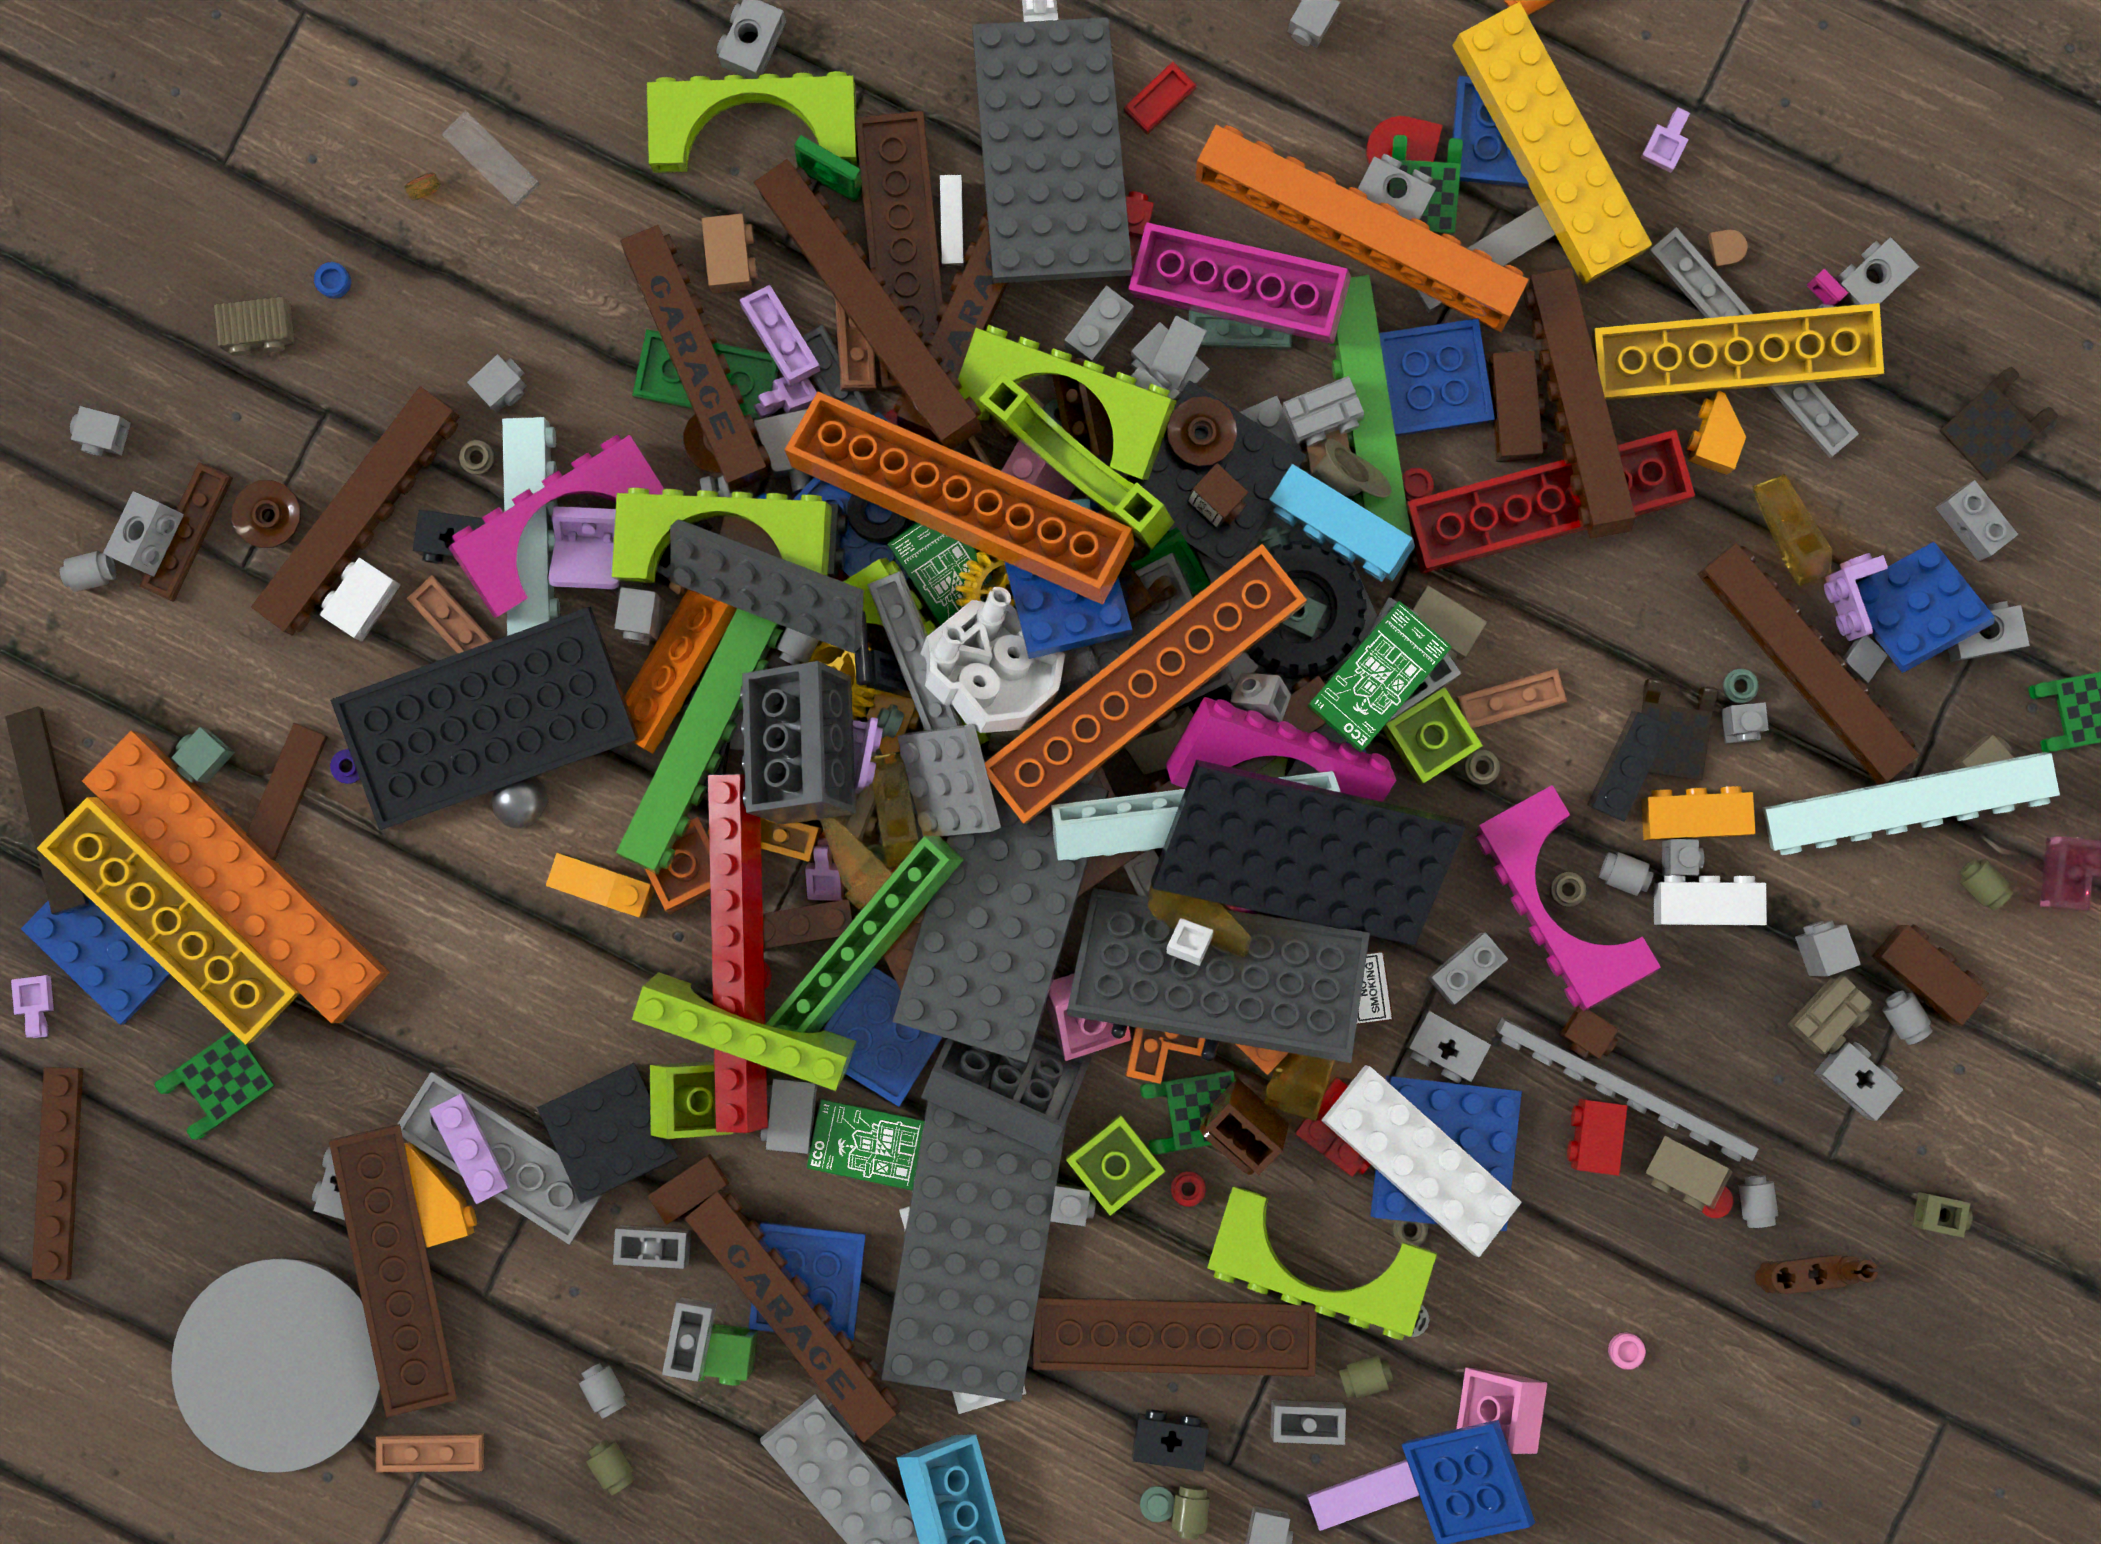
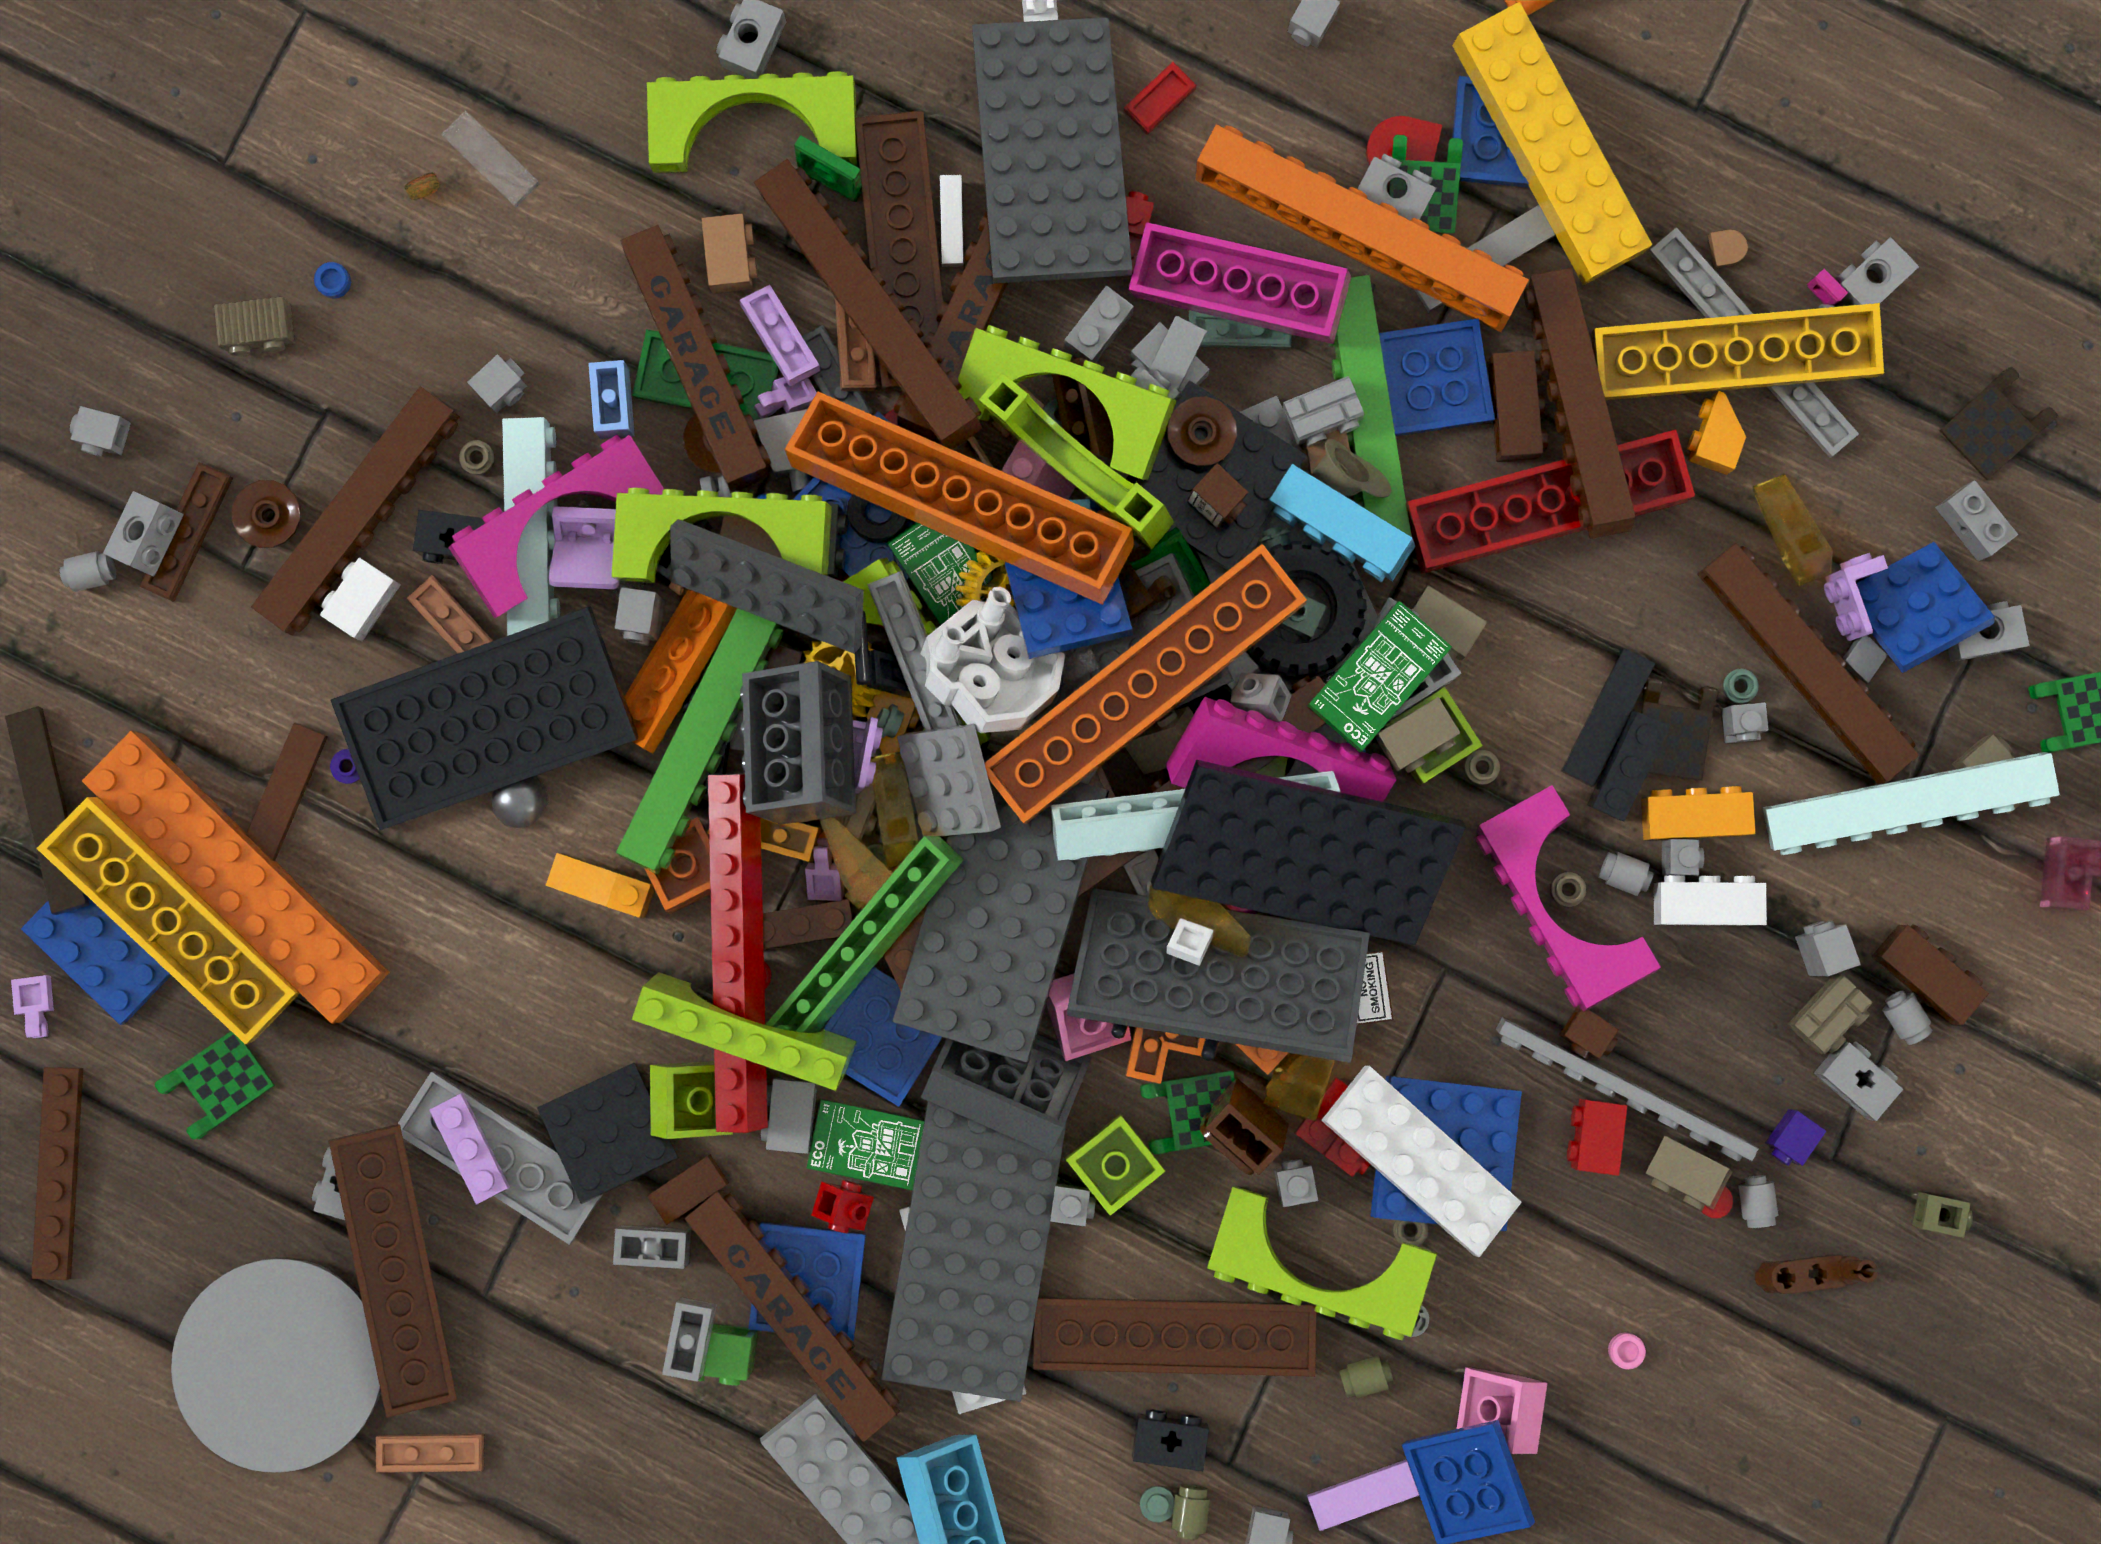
sand green brick [172,727,235,783] -> none
light orange slope [404,1142,477,1247] -> none
light grey brick [578,1363,627,1419] -> none
olive brick [585,1439,635,1496] -> none
light grey brick [776,627,819,665] -> none
red plate [1171,1171,1206,1207] -> none
light grey brick [1270,1400,1346,1445] -> none
red plate [1402,468,1434,501] -> none
light grey brick [1405,1010,1491,1084] -> none
light grey brick [1427,932,1508,1005] -> none
nougat tile [1456,668,1567,729] -> none
lavender plate [1640,107,1690,173] -> none
olive brick [1960,859,2013,910] -> none
none -> light blue brick [589,360,635,439]
none -> red brick [811,1180,874,1234]
none -> light grey brick [1274,1159,1318,1207]
none -> dark tan brick [1375,697,1460,773]
none -> black tile [1561,648,1655,787]
none -> dark purple brick [1765,1109,1826,1166]

